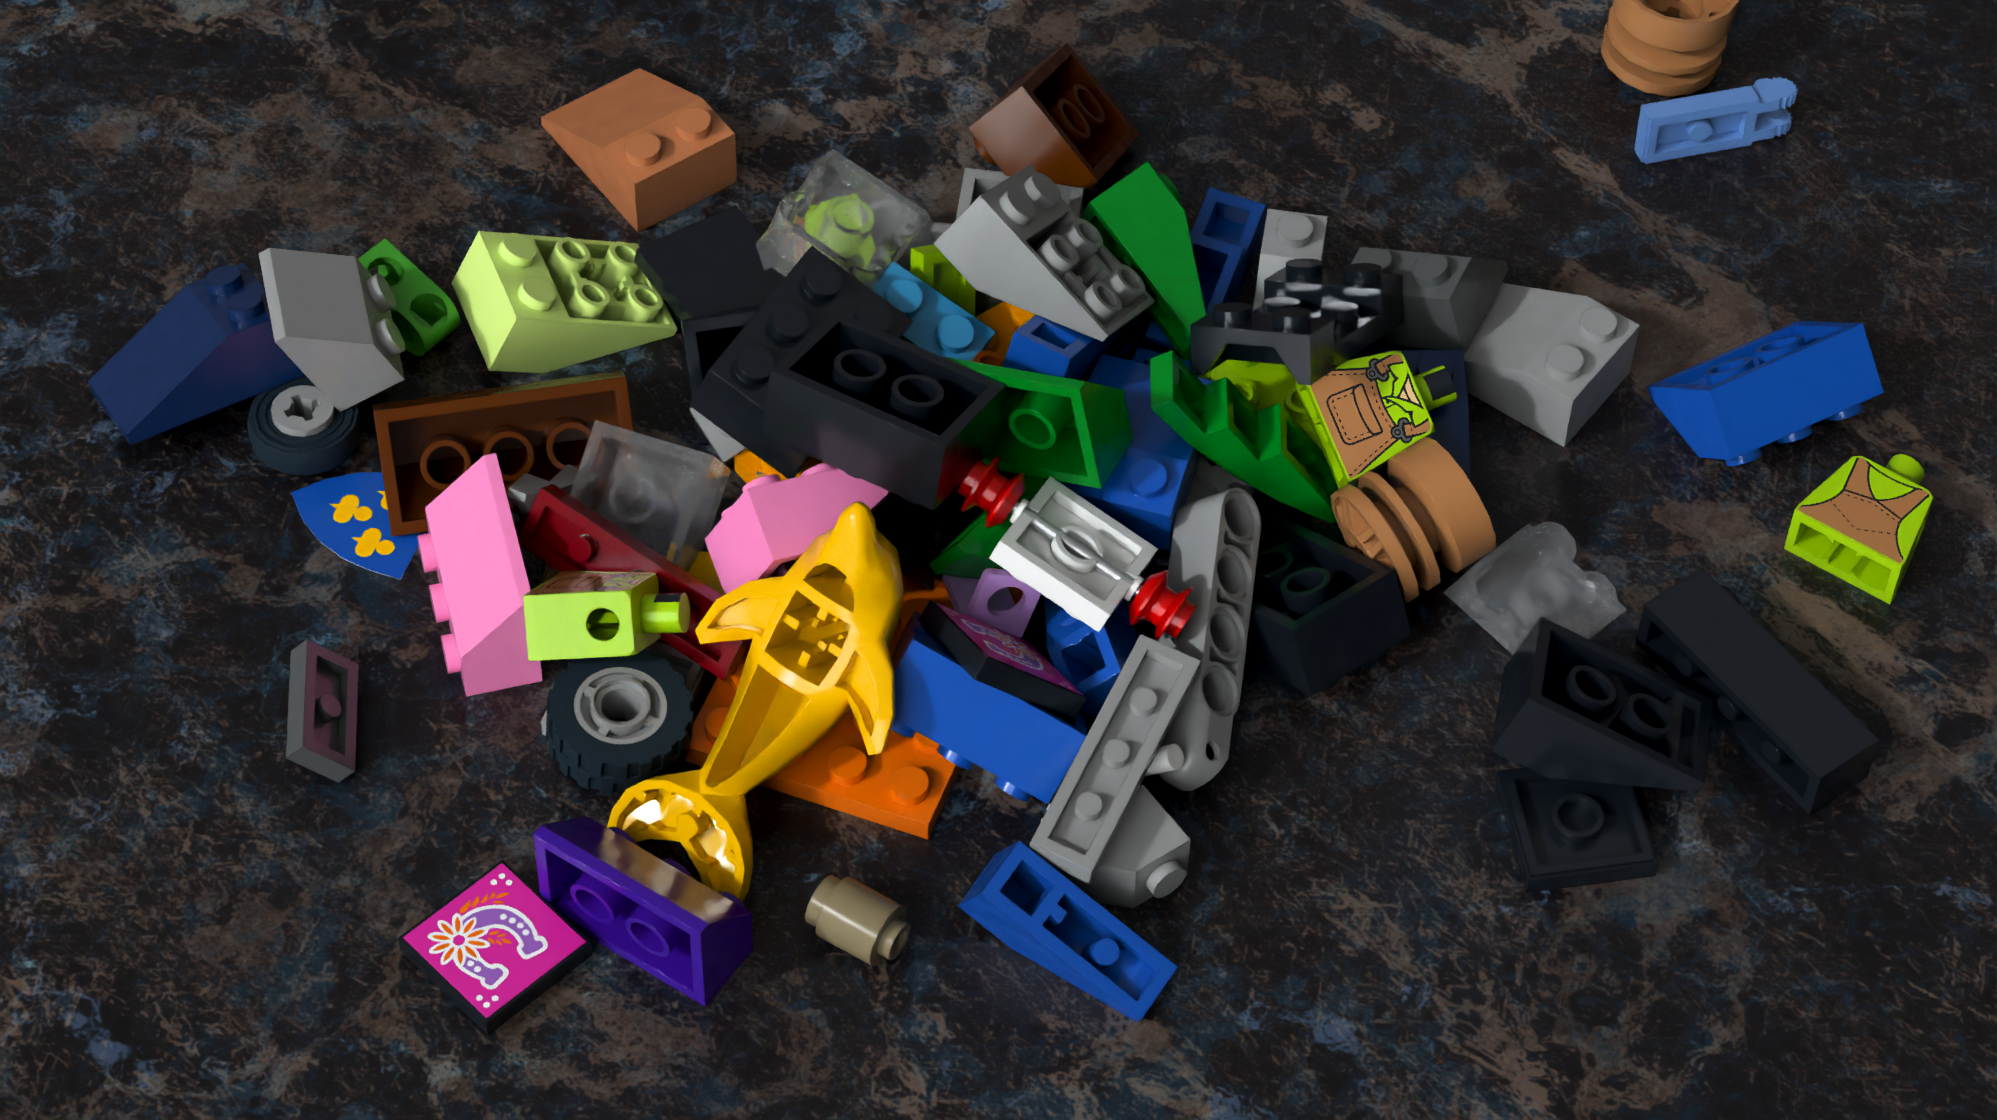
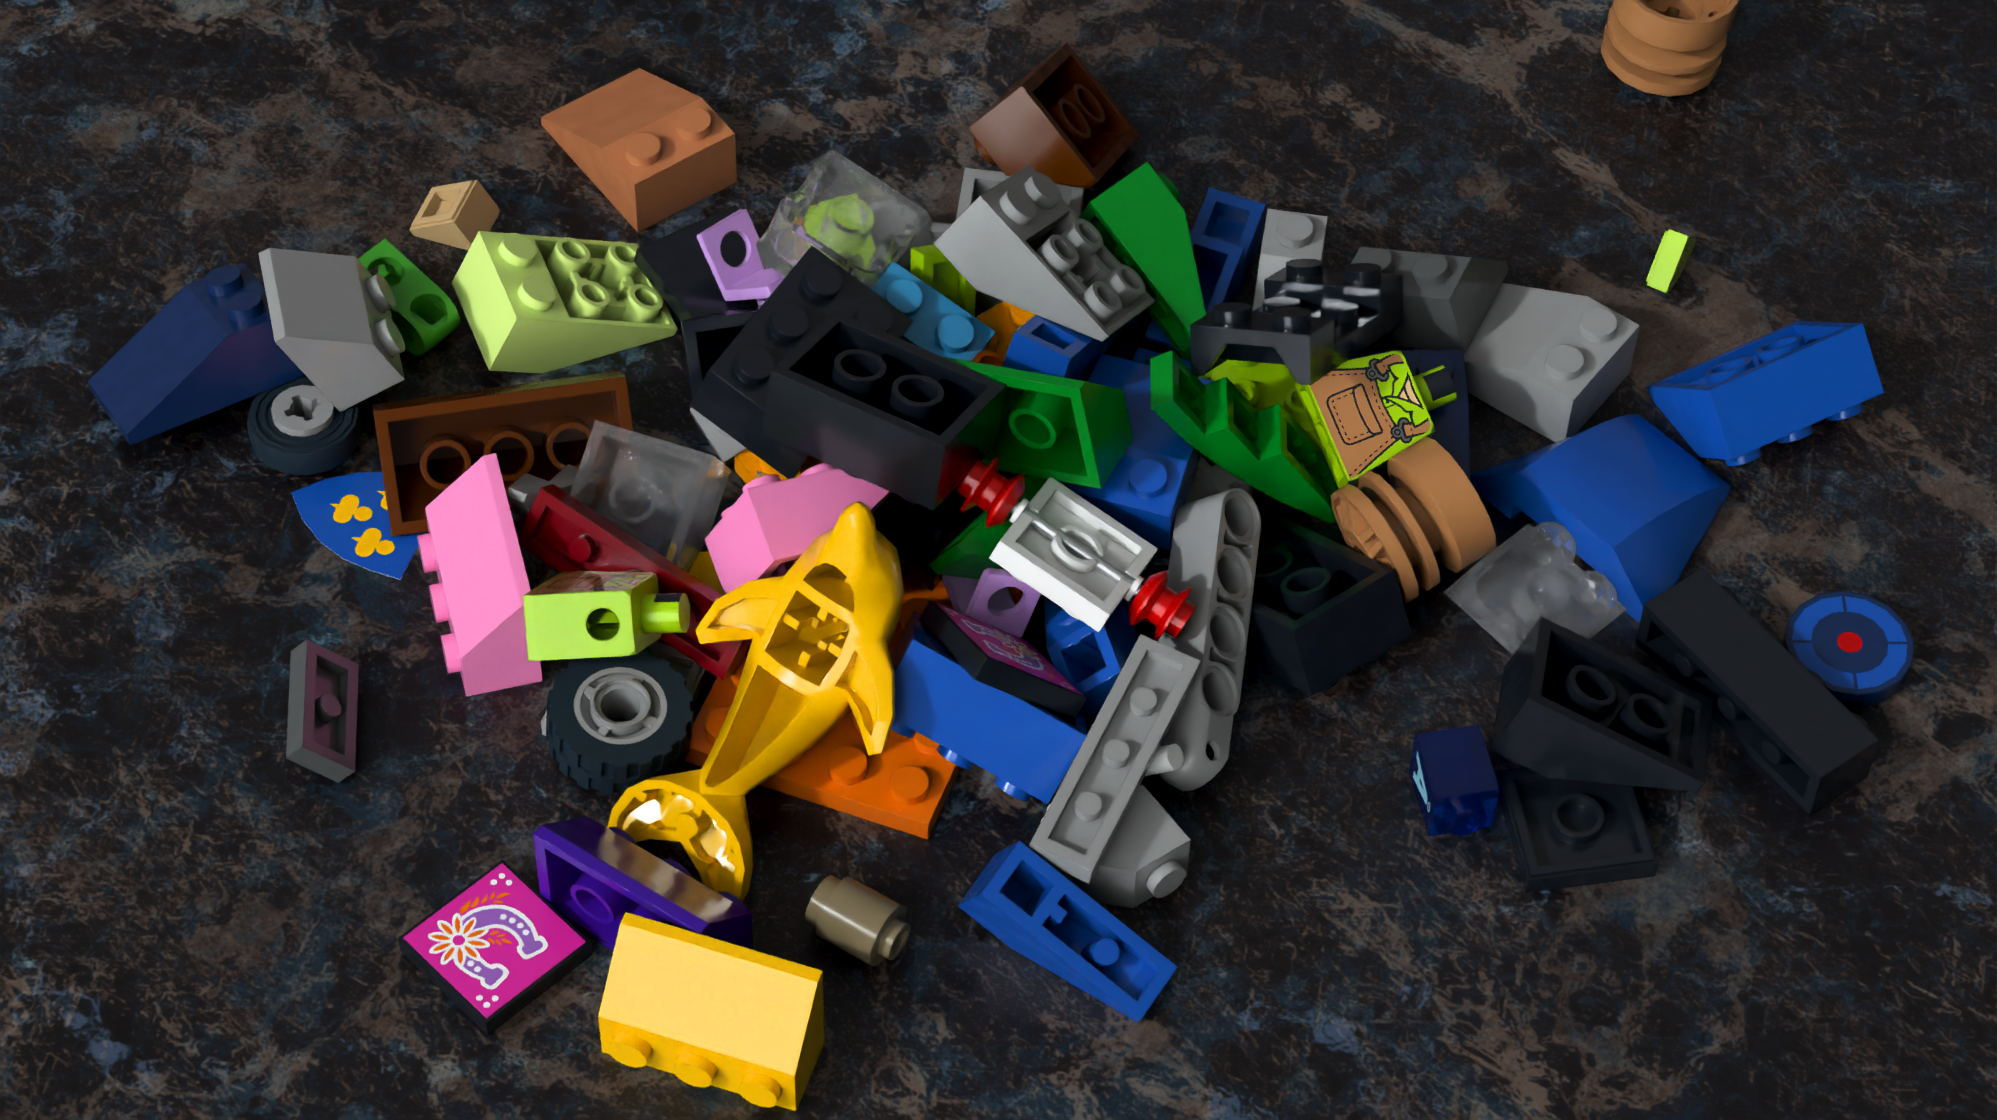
medium blue hinge [1634,77,1798,164] -> none
lime torso [1784,454,1934,604] -> none
none -> tan slope [409,180,499,250]
none -> yellow slope [598,912,824,1111]
none -> lavender bracket [697,209,799,305]
none -> clear blue brick [1409,725,1500,836]
none -> blue wedge [1470,414,1731,623]
none -> lime tile [1646,229,1696,293]
none -> tile [1783,591,1914,707]

